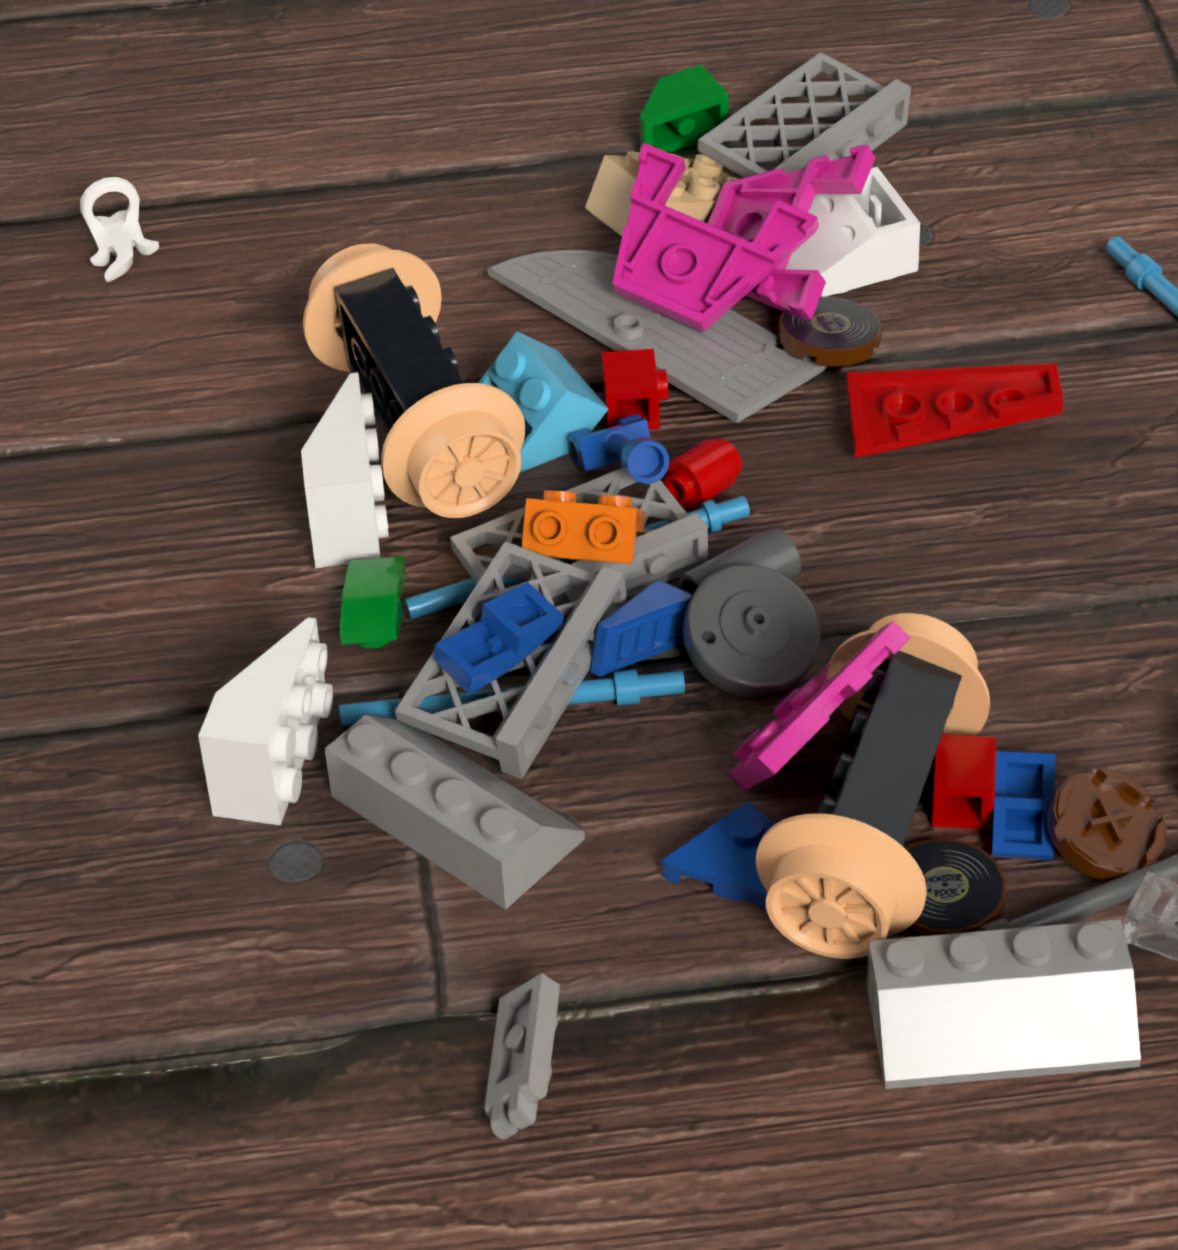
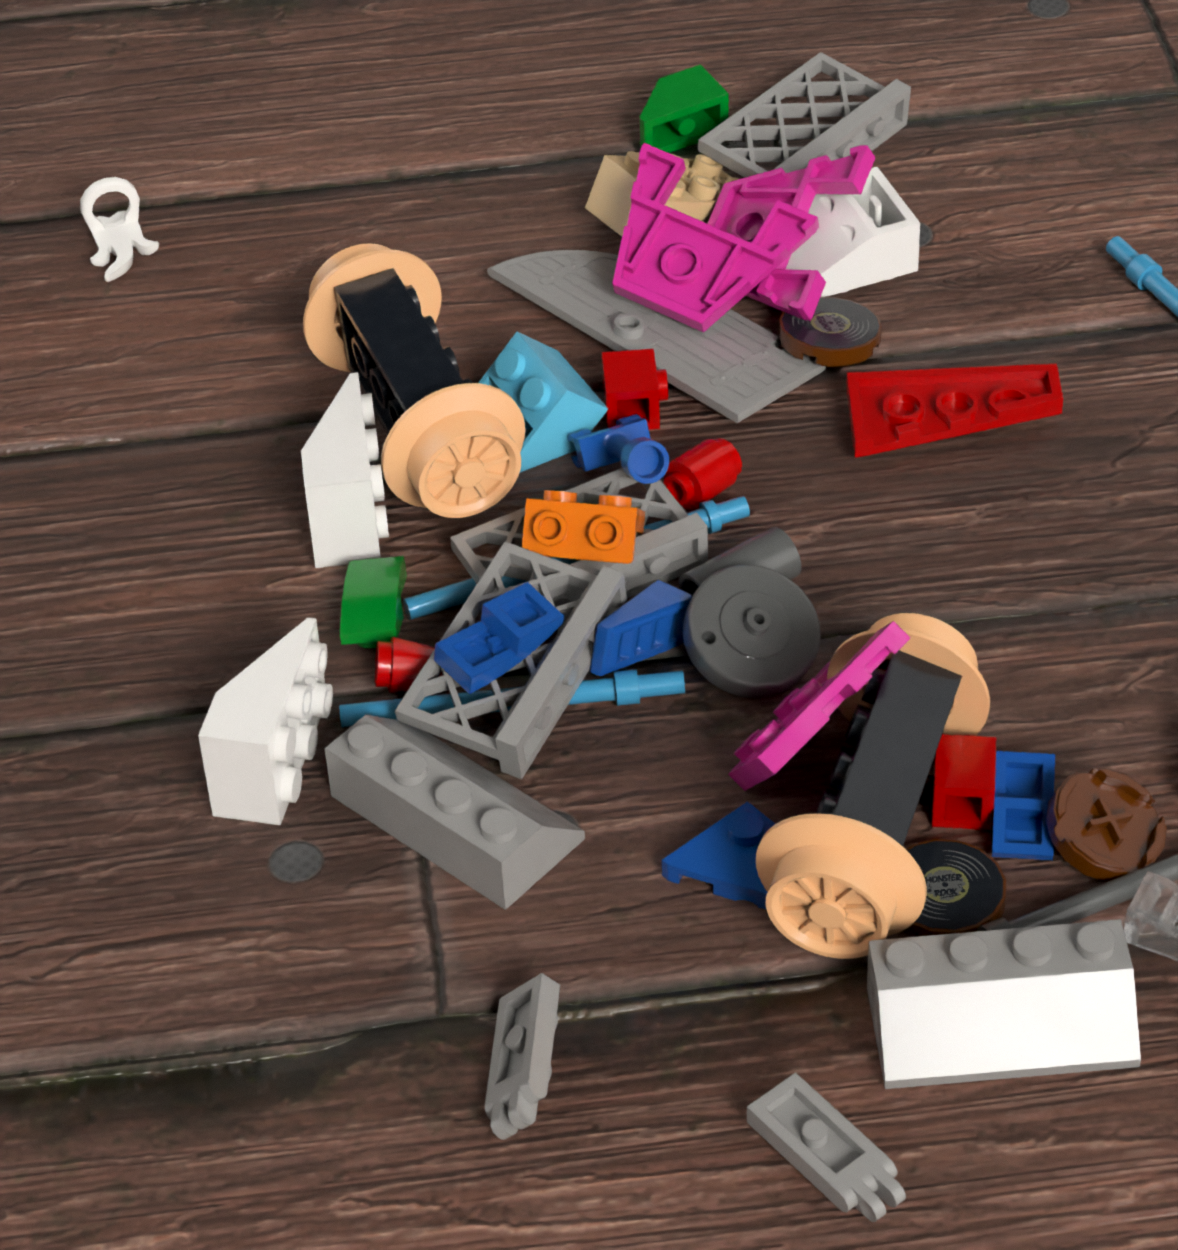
none -> red cone [375,636,443,693]
none -> light grey hinge [747,1072,906,1222]

